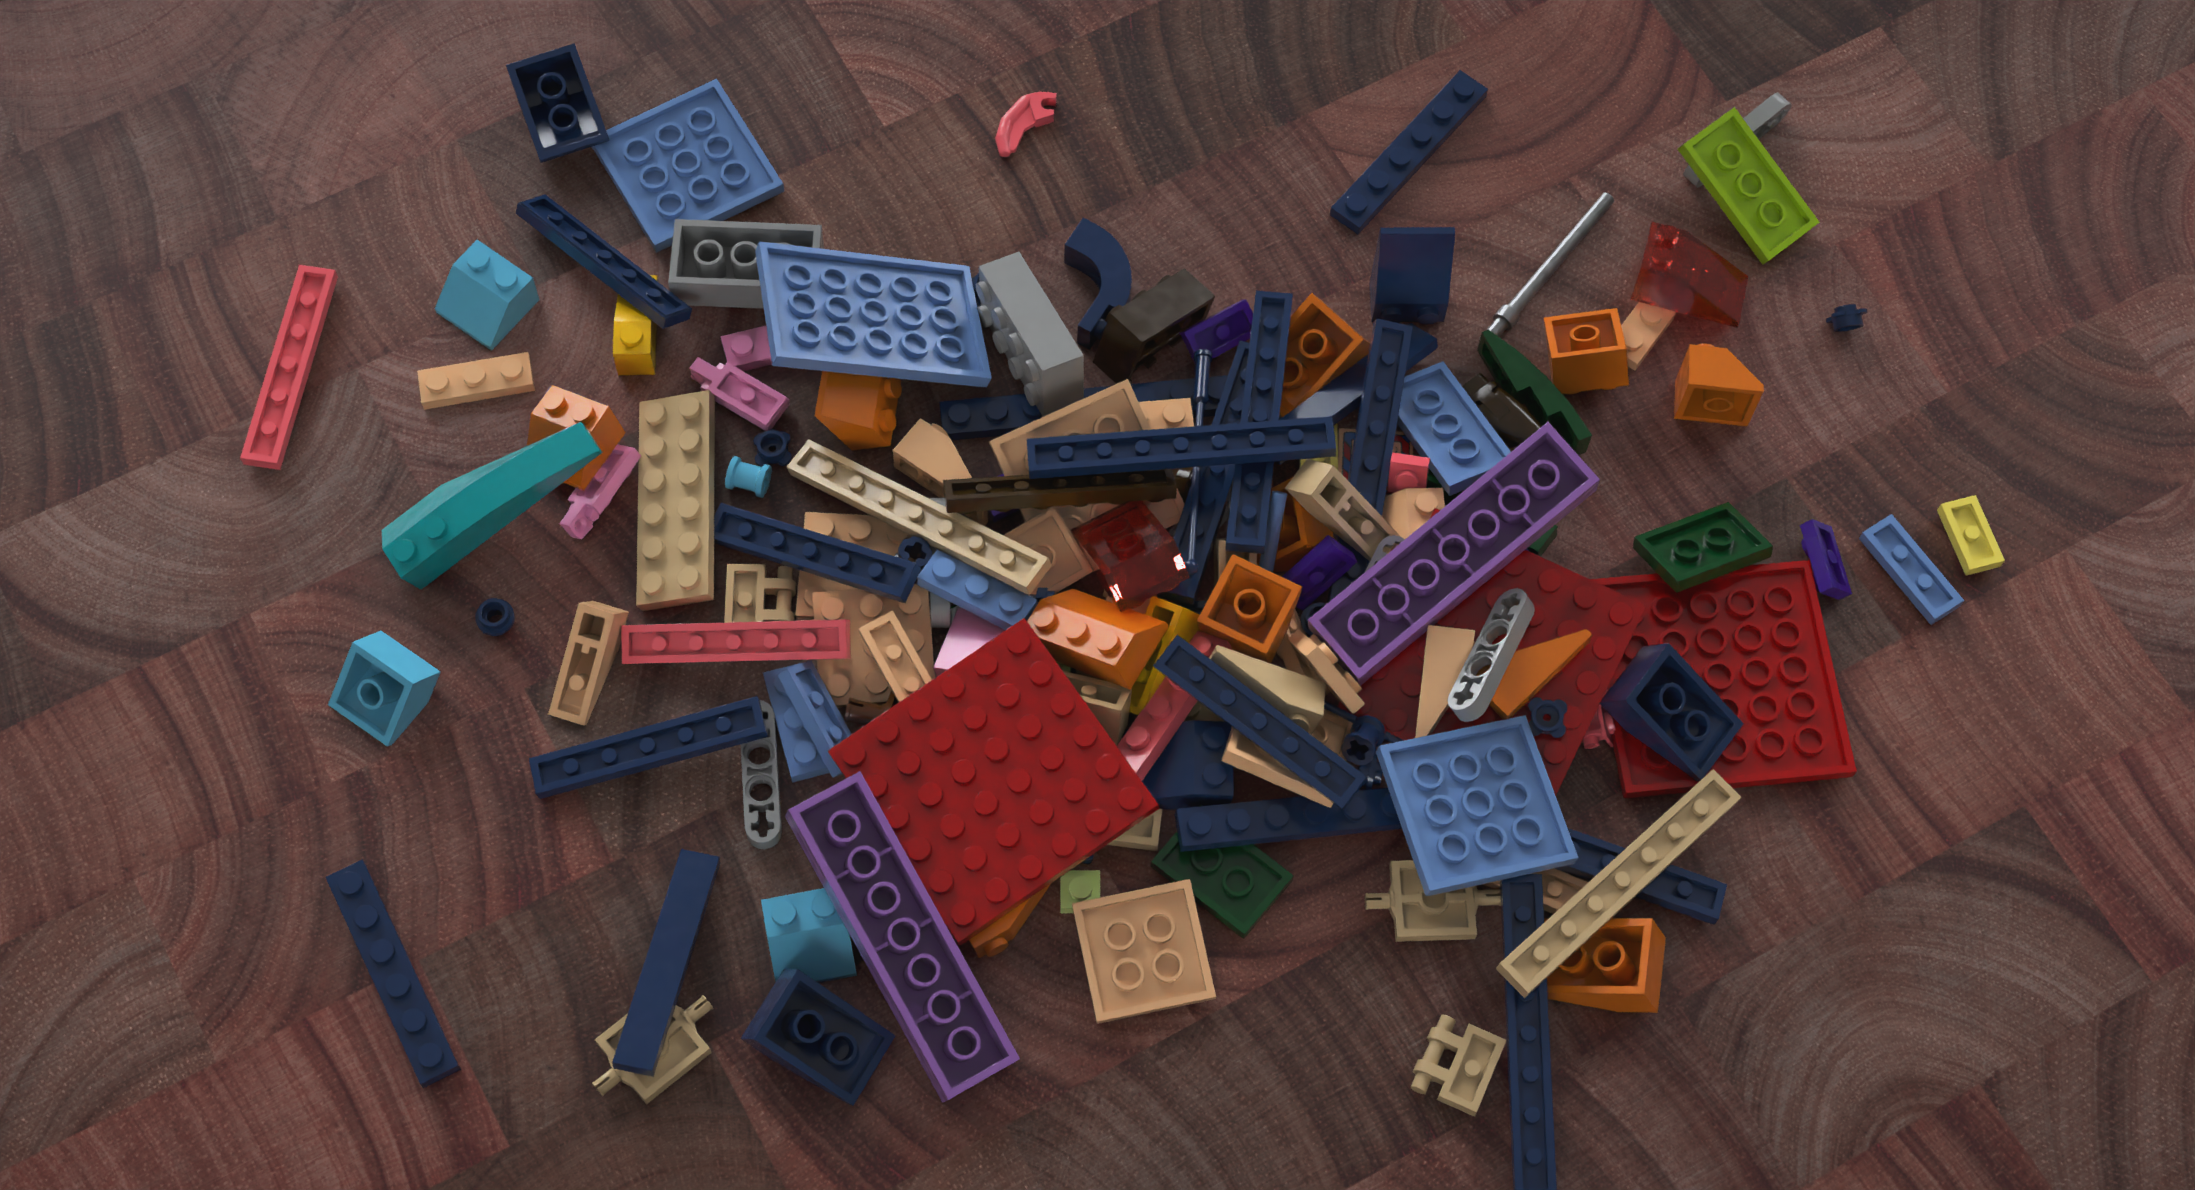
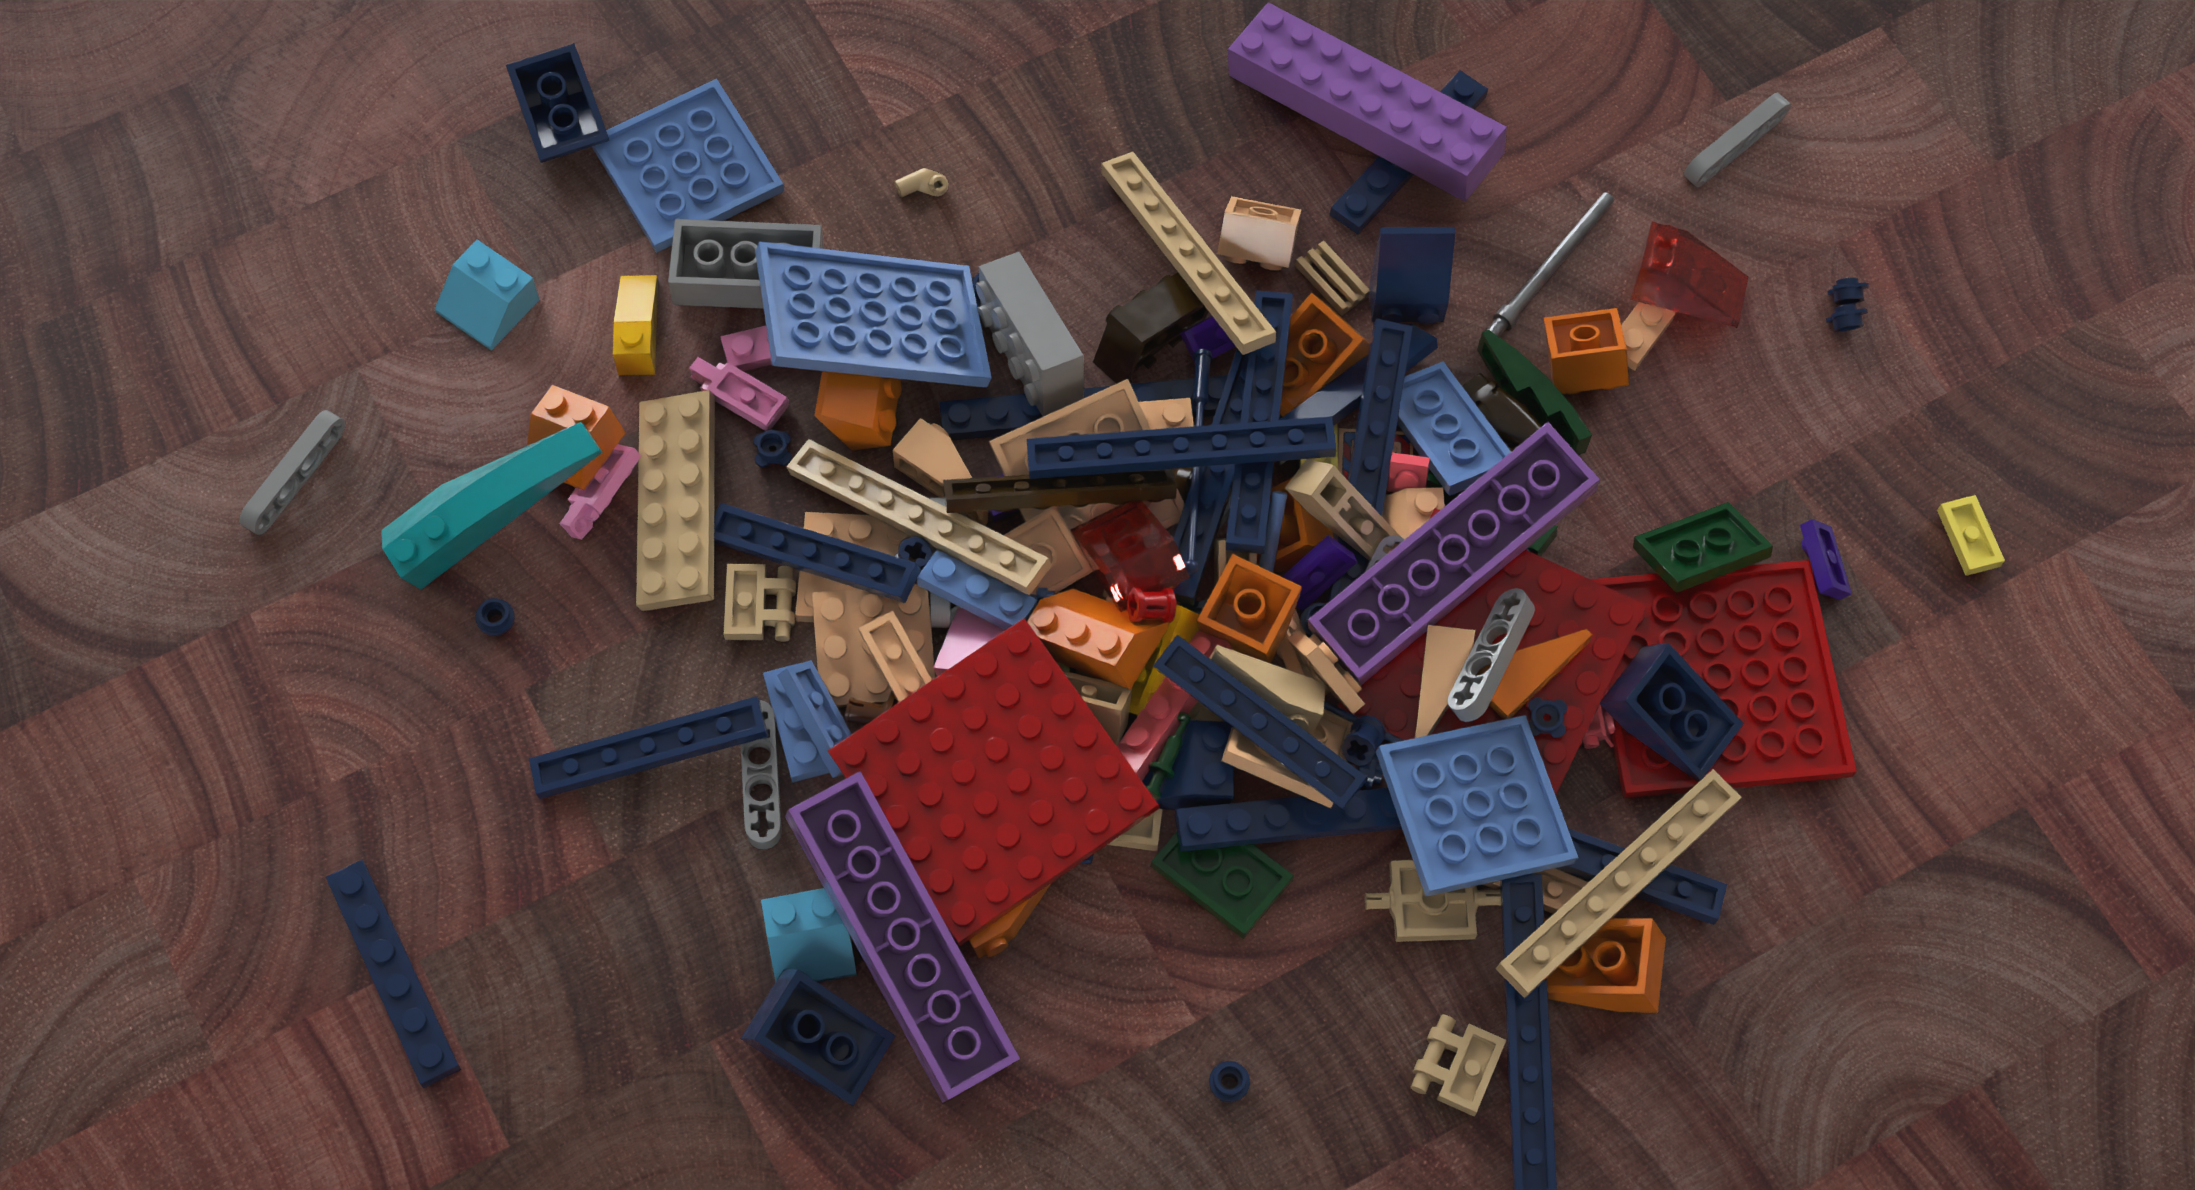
coral plate [240,265,338,470] -> none
medium azure slope [328,631,441,747] -> none
light nougat plate [417,352,535,410] -> none
dark blue tile [516,194,692,329] -> none
light nougat slope [548,601,629,726] -> none
tan plate [592,995,714,1105] -> none
dark blue tile [612,849,720,1077] -> none
coral plate [621,619,851,664] -> none
medium azure bush [725,456,772,498] -> none
coral piece [995,91,1057,157] -> none
yellowish green plate [1060,870,1100,913] -> none
dark blue arch [1064,218,1132,350] -> none
light nougat plate [1072,879,1216,1024] -> none
orange slope [1674,343,1764,427] -> none
lime plate [1677,107,1820,265] -> none
medium blue plate [1859,514,1964,625] -> none
none -> light grey beam [239,410,345,535]
none -> tan arm [894,168,948,198]
none -> tan plate [1101,152,1276,355]
none -> red bush [1127,588,1176,623]
none -> dark green piece [1145,712,1191,799]
none -> dark blue plate [1209,1061,1250,1103]
none -> light nougat slope [1217,196,1301,270]
none -> medium lavender brick [1228,2,1507,202]
none -> tan tile [1295,241,1370,316]
none -> dark blue plate [1827,278,1869,305]

